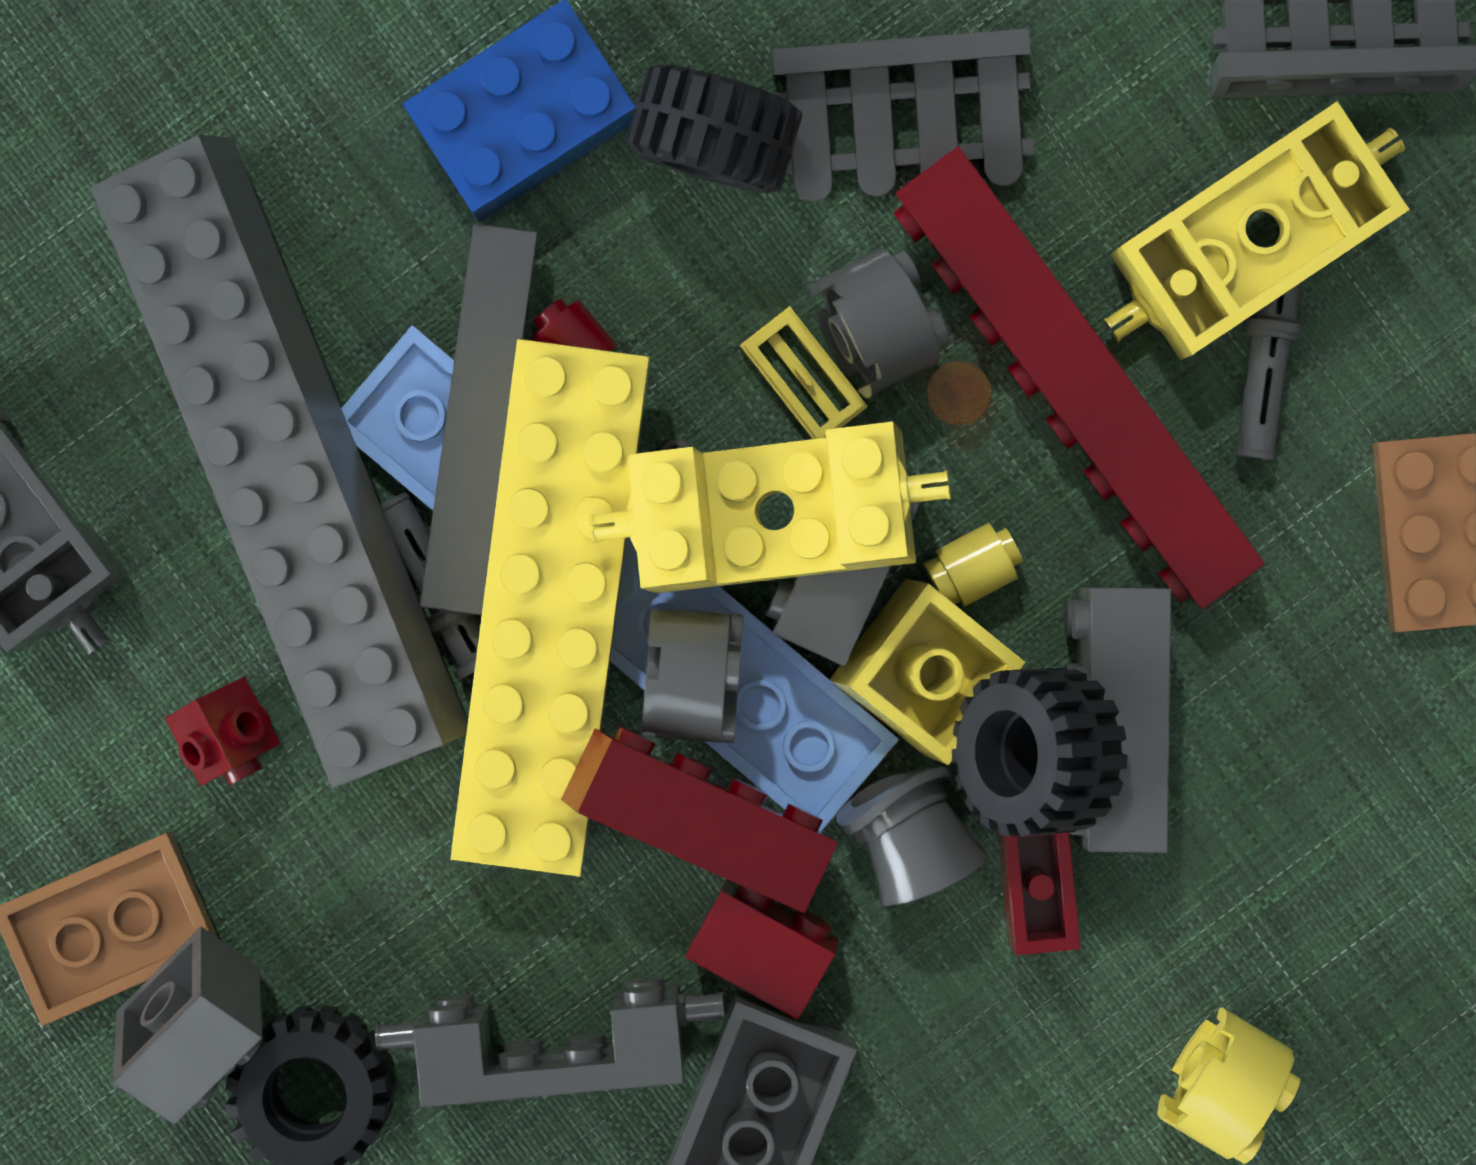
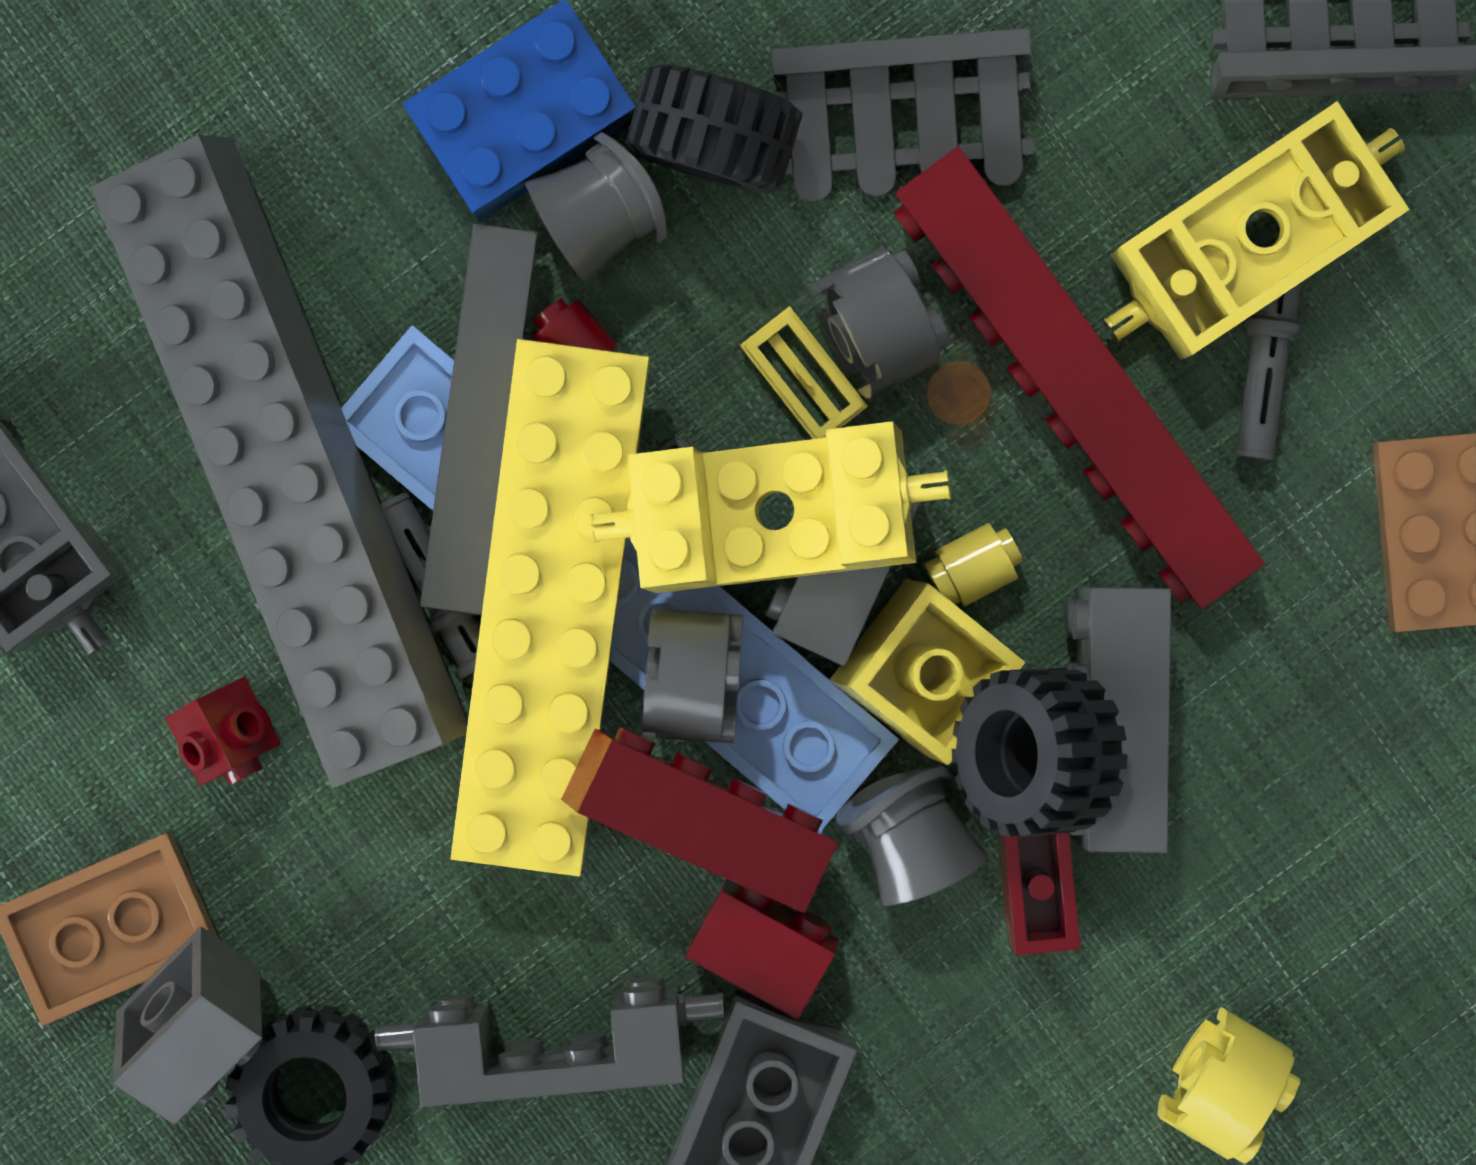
none -> dark grey hat [525,132,667,284]

